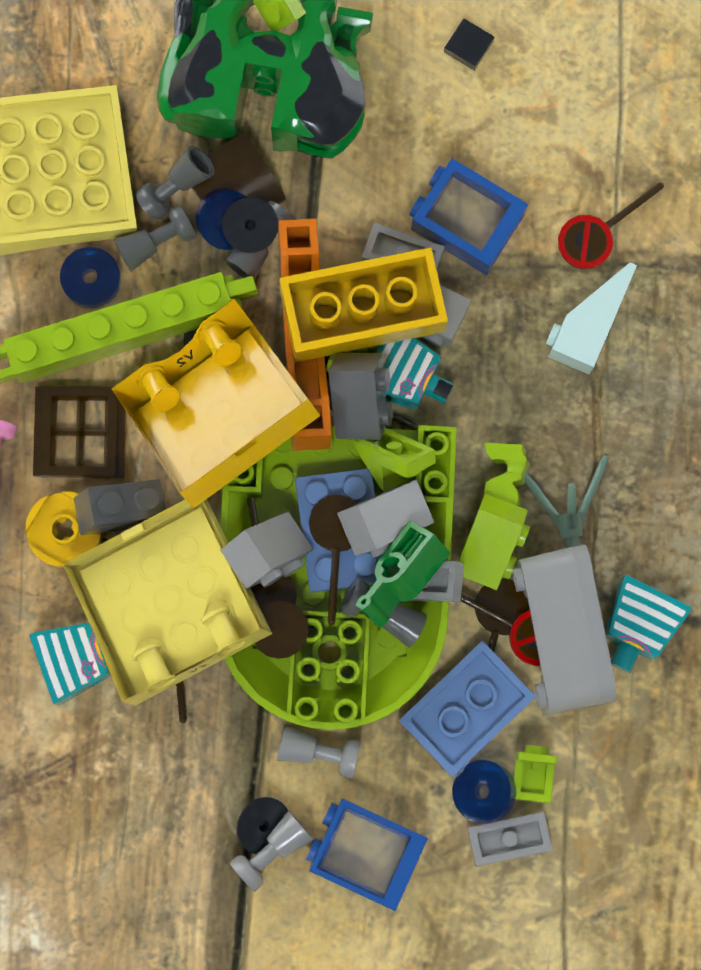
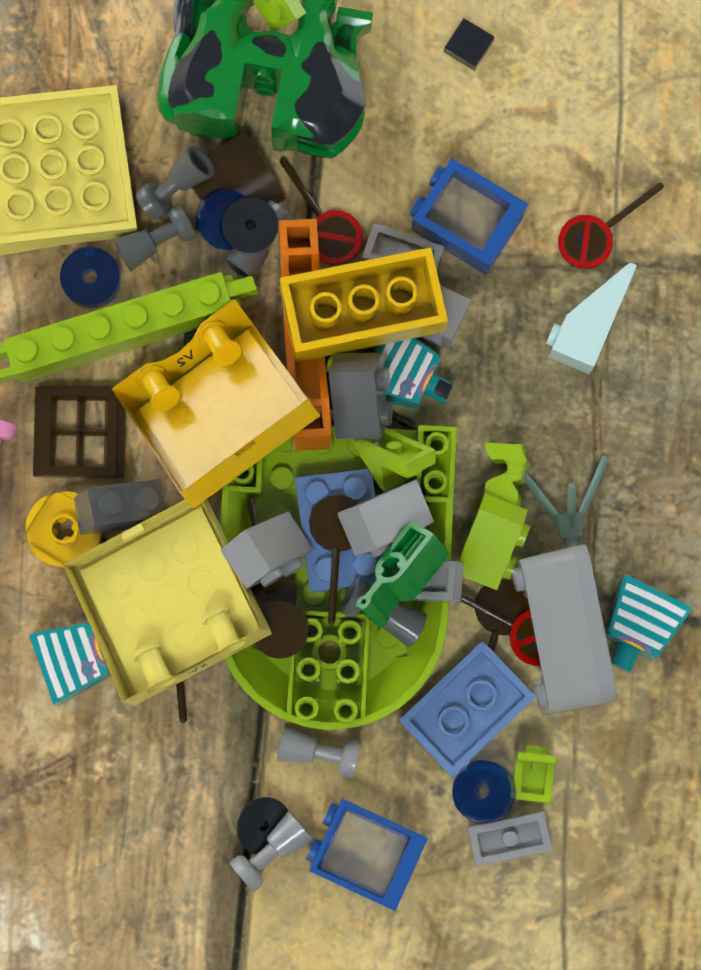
none -> piece [280,158,363,265]

